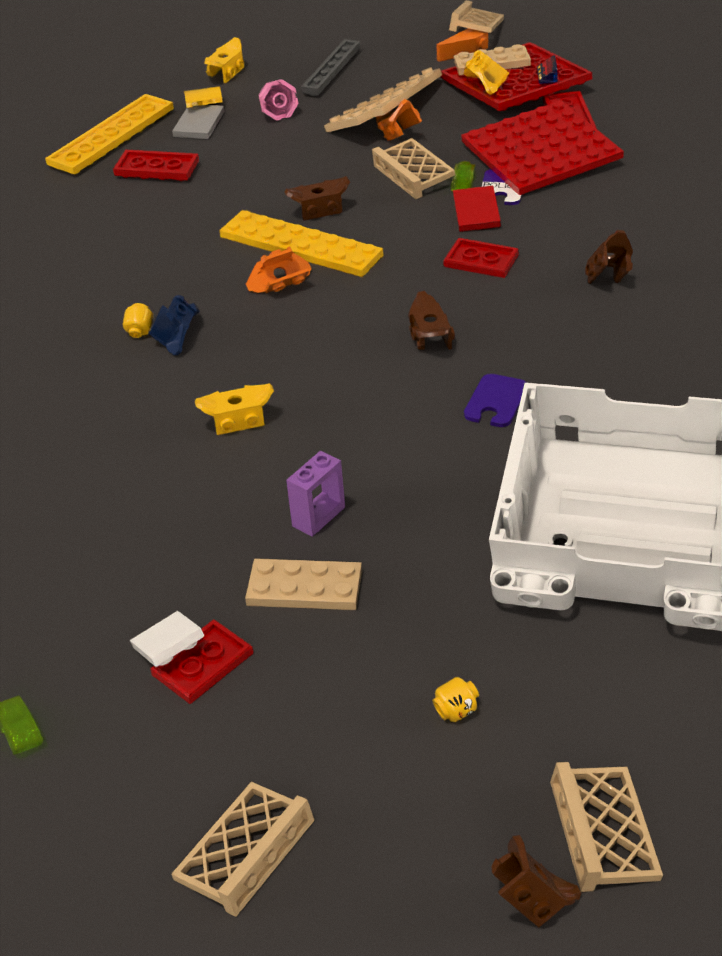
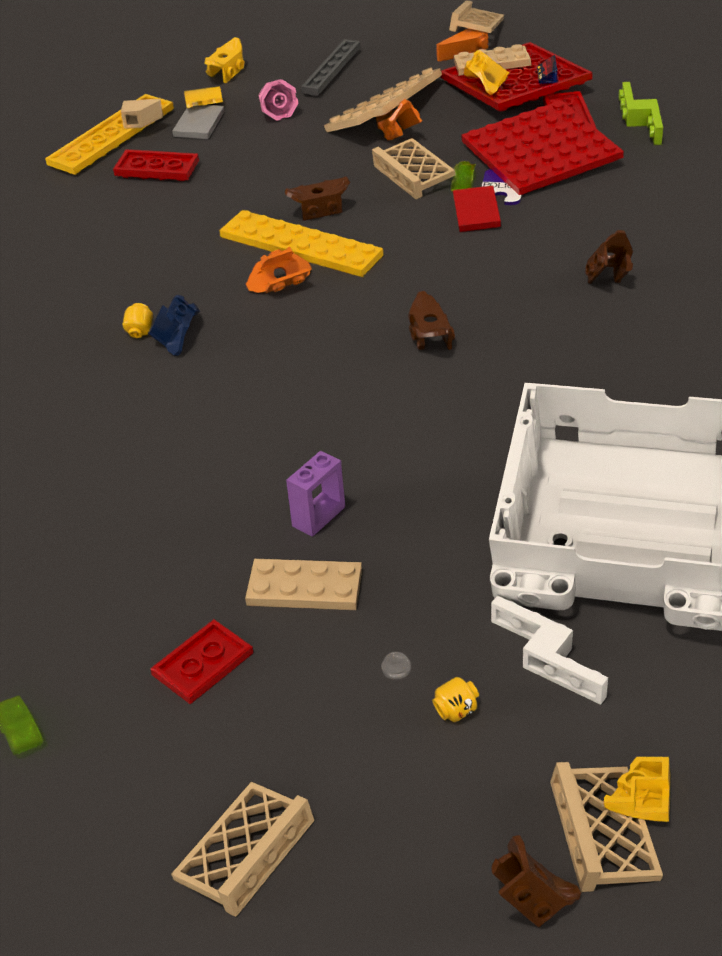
white tile [130,611,204,667] -> none
yellow piece [194,383,274,435] -> none
red tile [443,238,519,278] -> none
dark purple piece [464,374,527,427] -> none
none -> tan slope [121,99,163,129]
none -> clear plate [382,652,411,680]
none -> white bracket [491,596,608,705]
none -> yellow slope [604,757,670,822]
none -> lime bracket [618,82,663,145]

